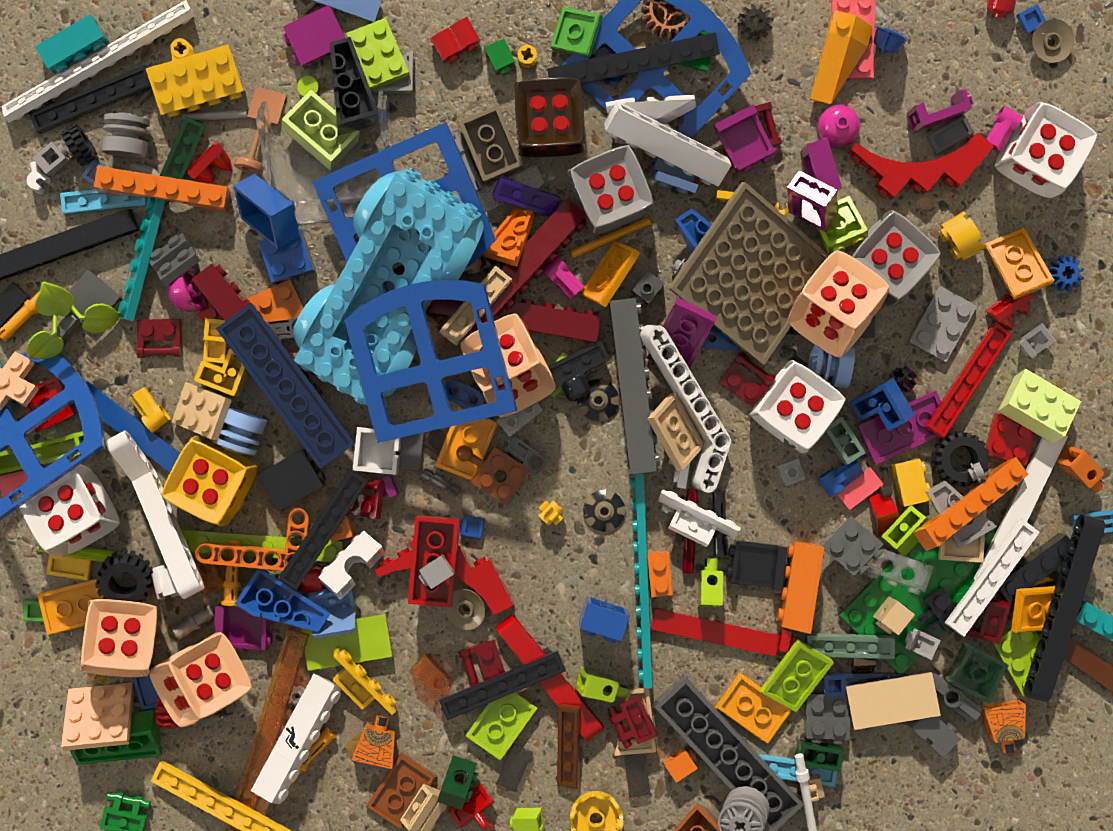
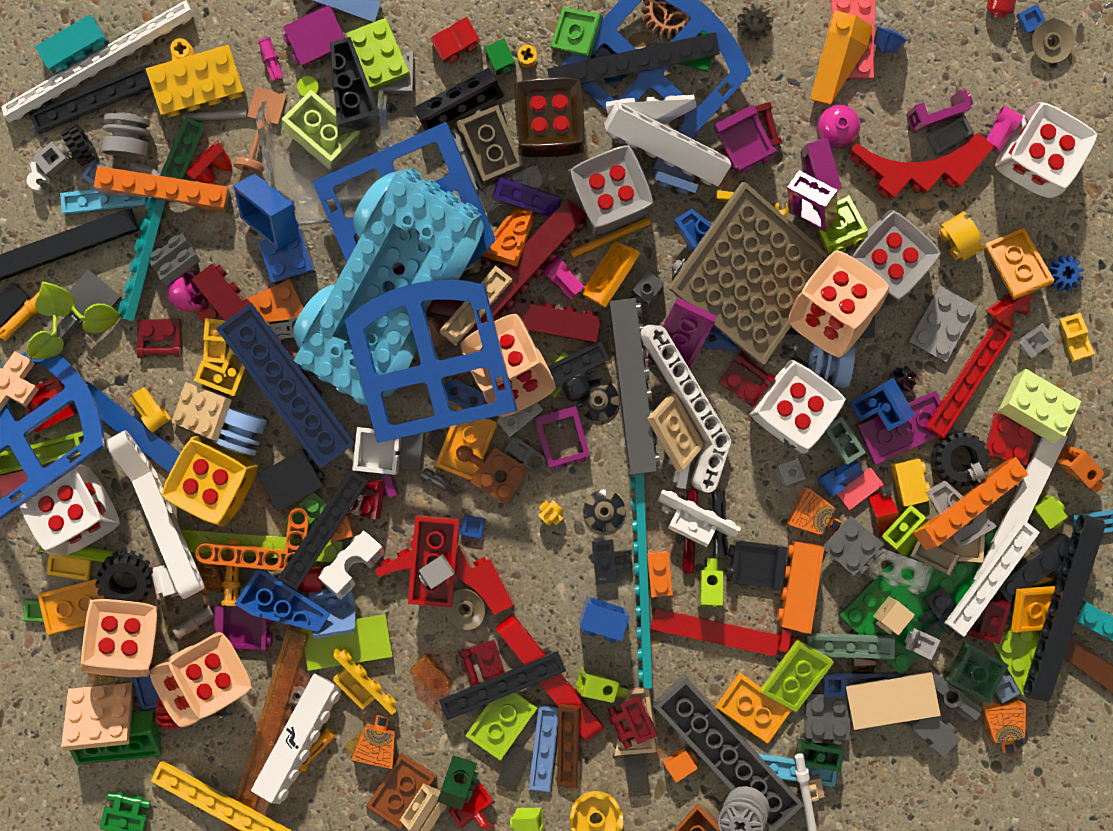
none -> dark pink axle [258,37,283,81]
none -> bright green plate [283,492,327,536]
none -> black brick [413,68,504,131]
none -> medium blue tile [529,704,558,793]
none -> magenta window [535,406,590,470]
none -> black hinge [592,539,633,584]
none -> orange torso [786,487,842,535]
none -> dark tan tile [911,541,960,575]
none -> sand blue tile [990,674,1021,704]
none -> lime brick [1032,495,1068,530]
none -> yellow slope [1059,313,1095,363]

